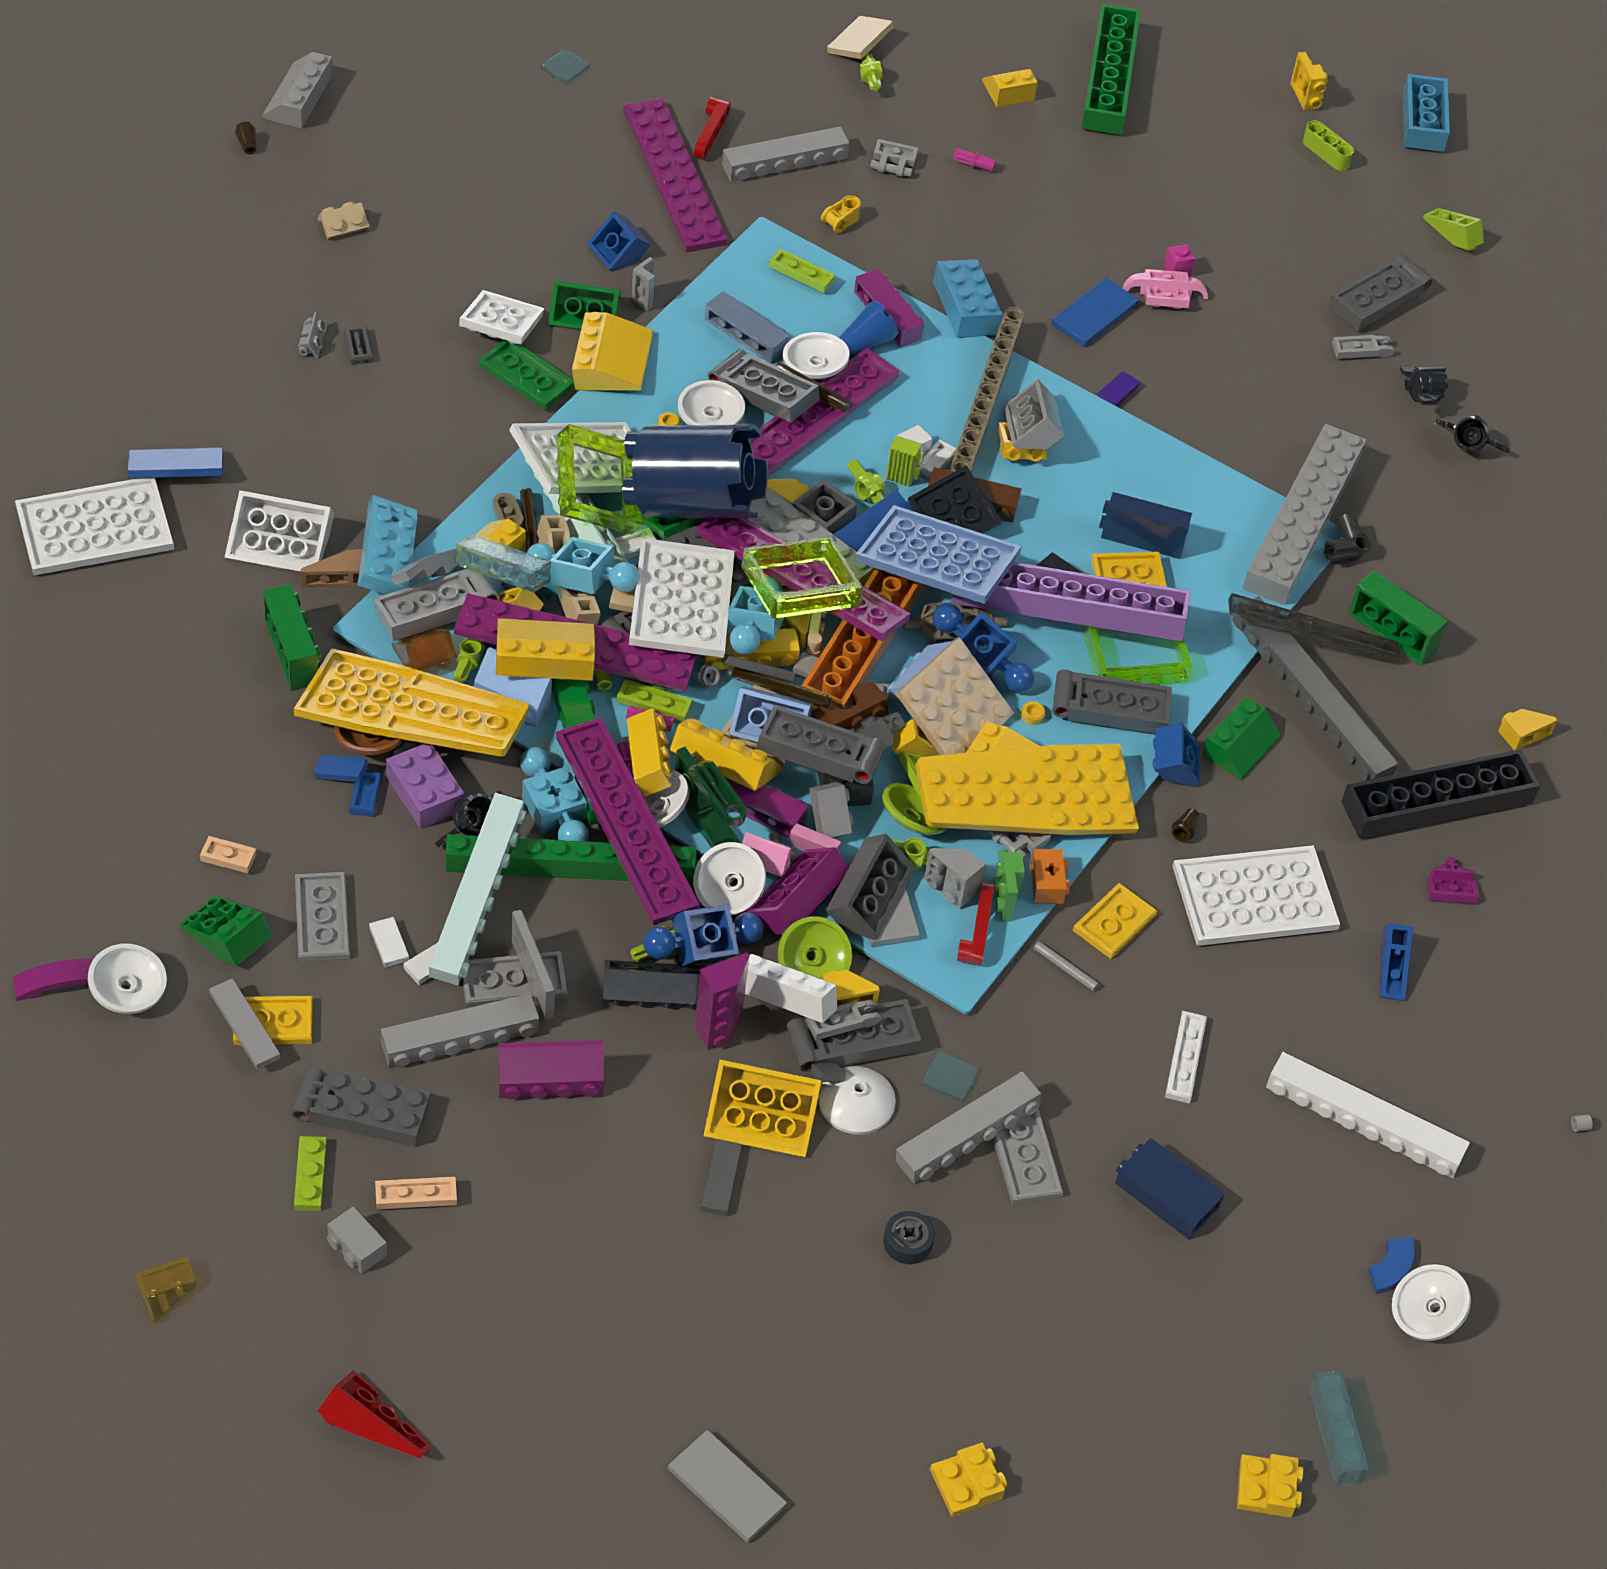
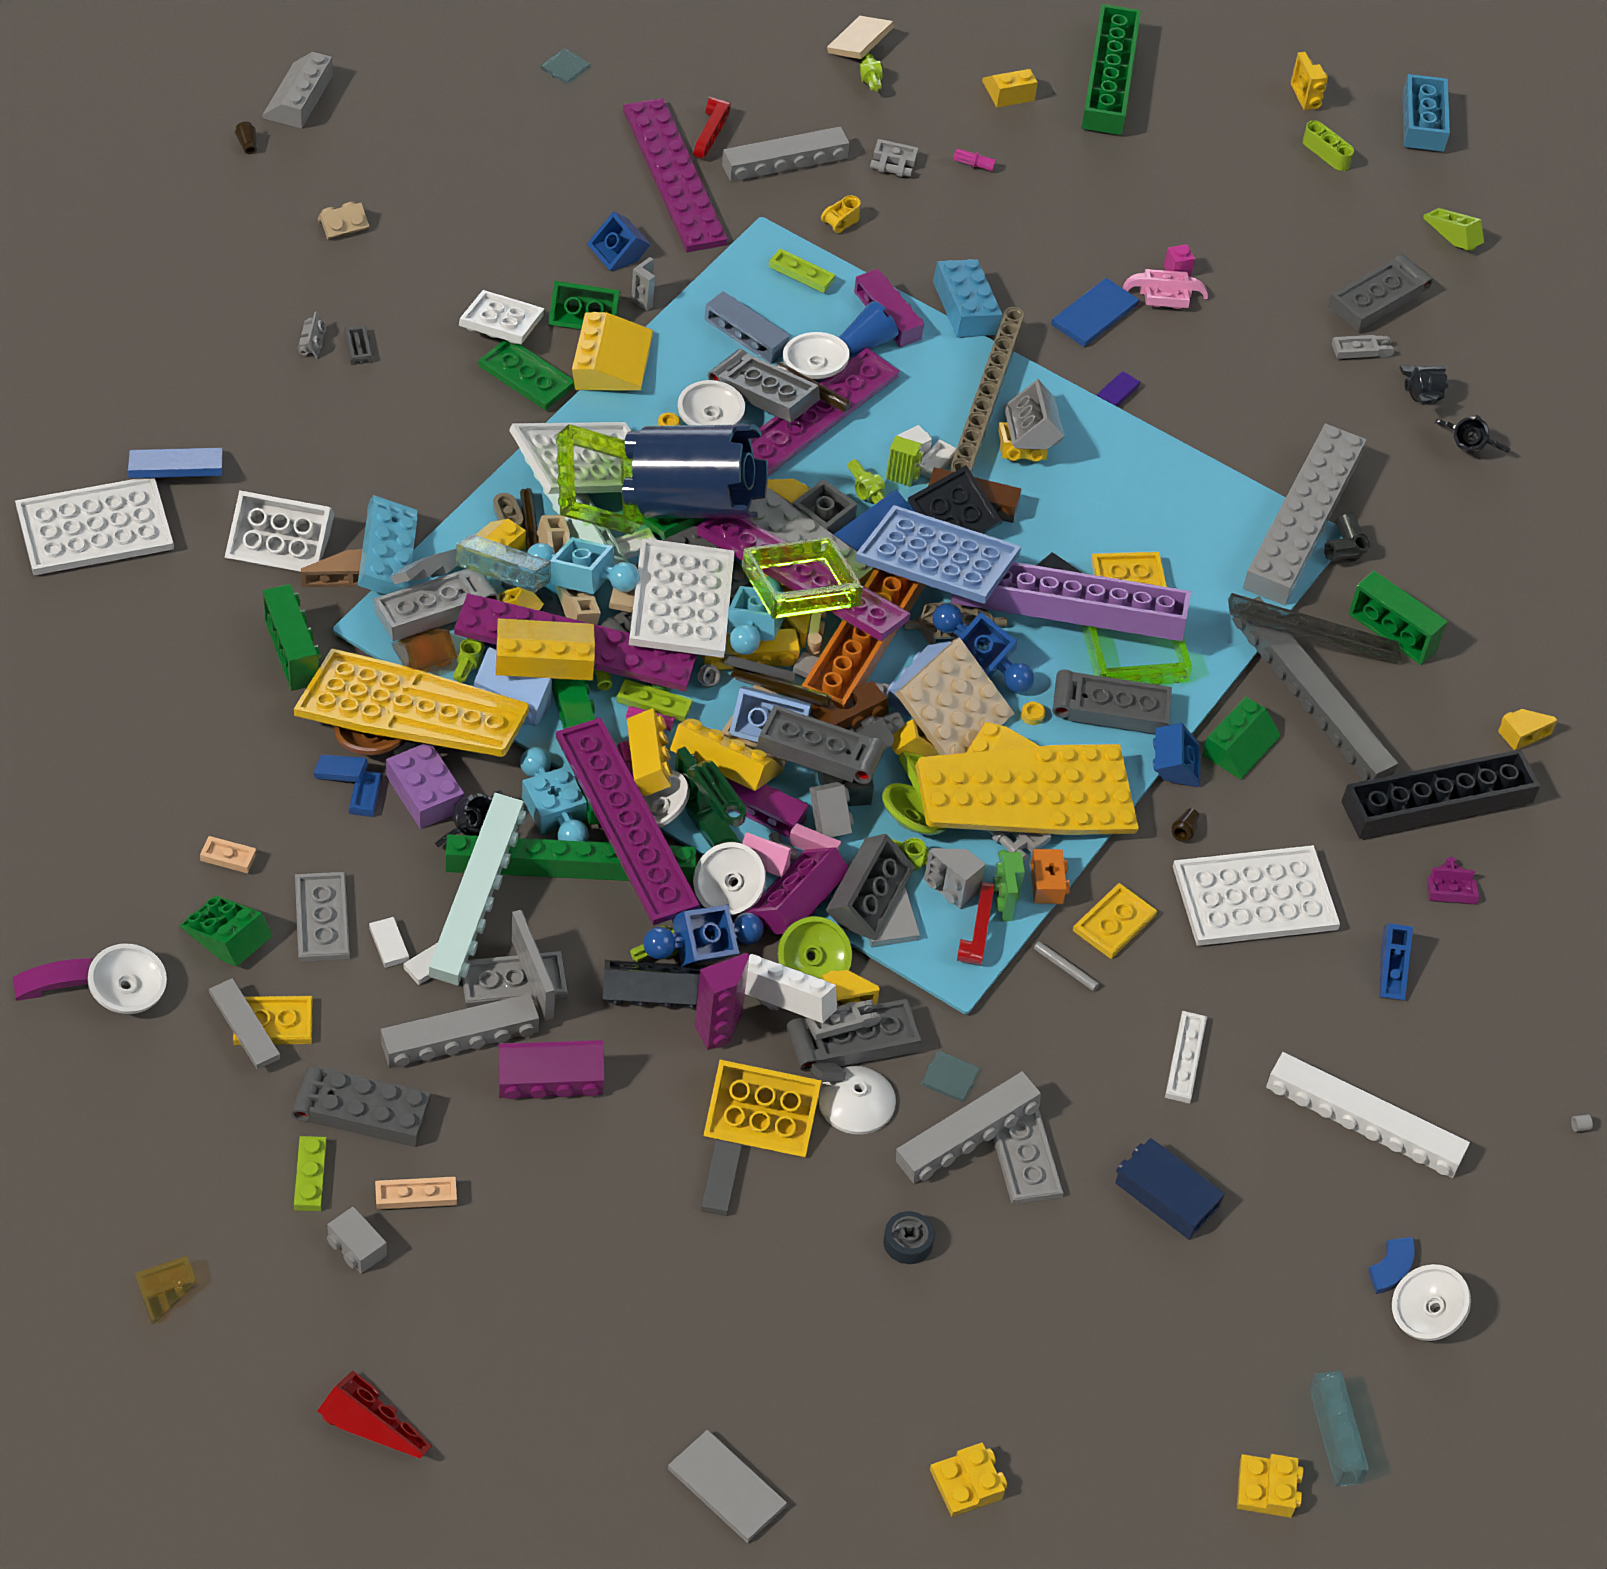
dark blue brick [1099,492,1192,559] -> none

